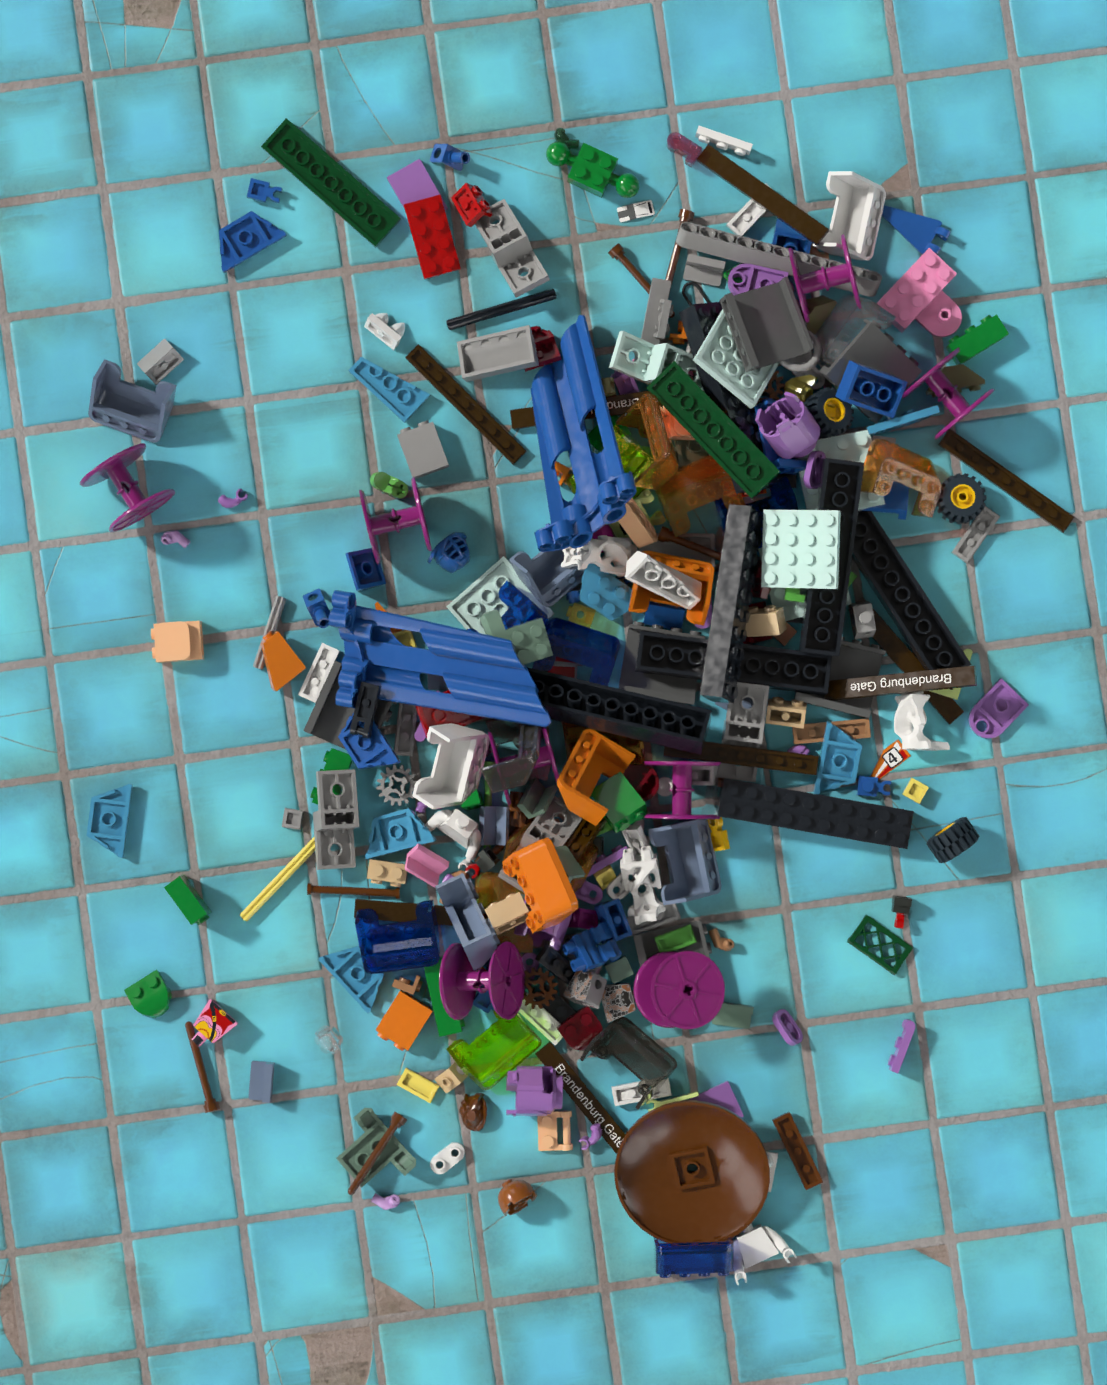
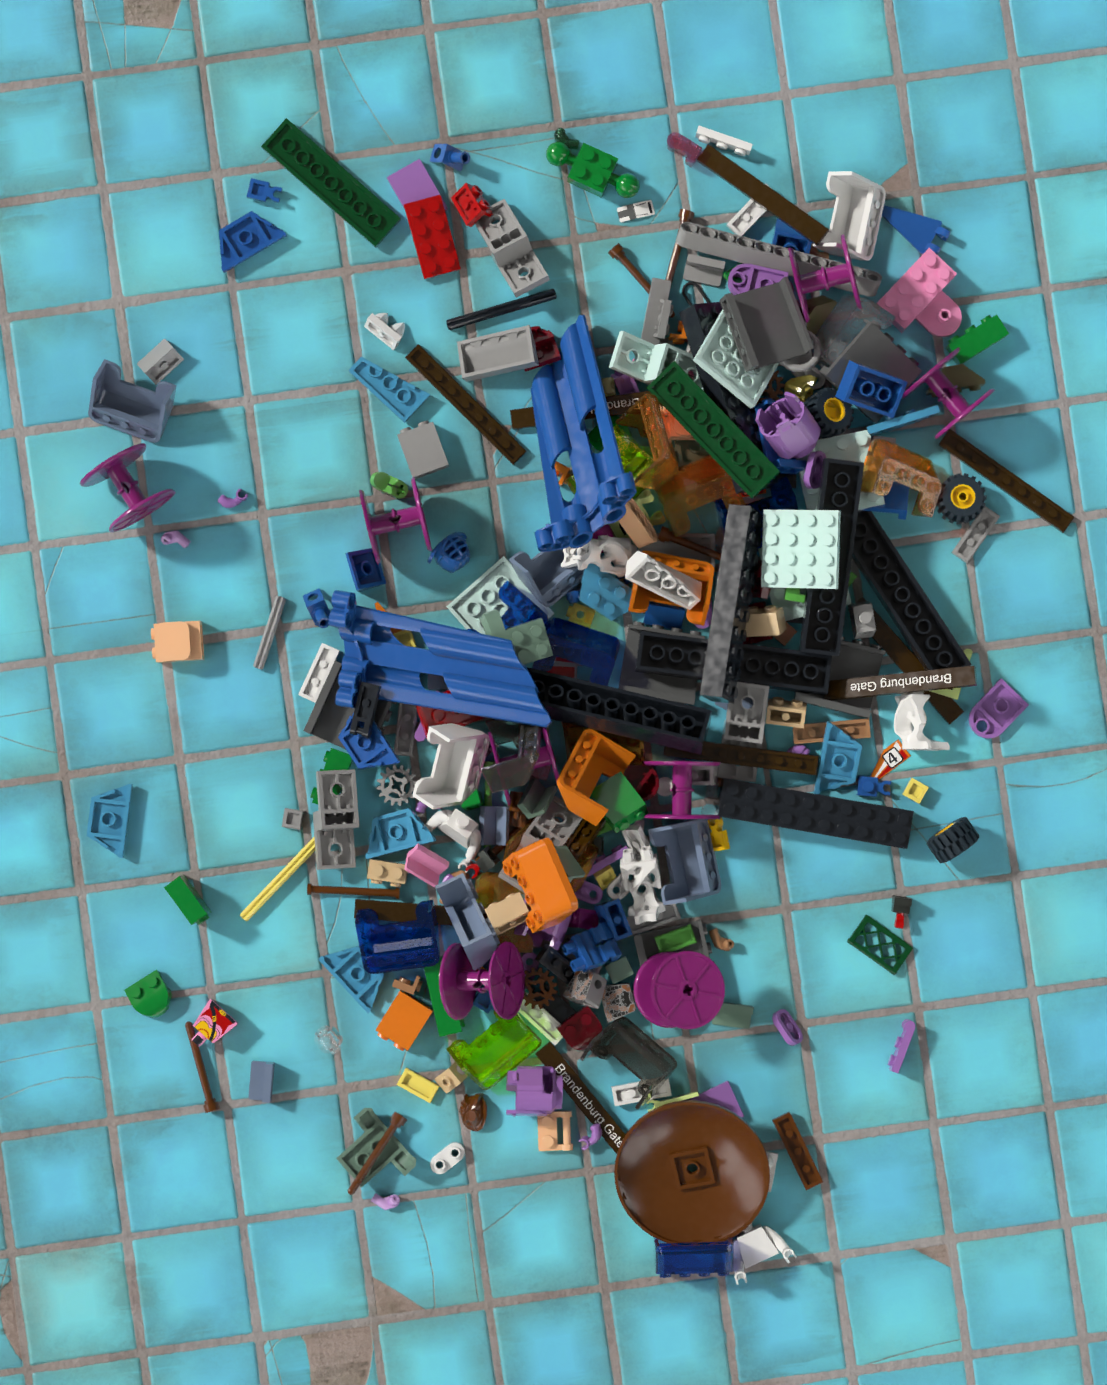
orange slope [261,631,306,691] -> none
dark orange cylinder [498,1179,537,1216] -> none

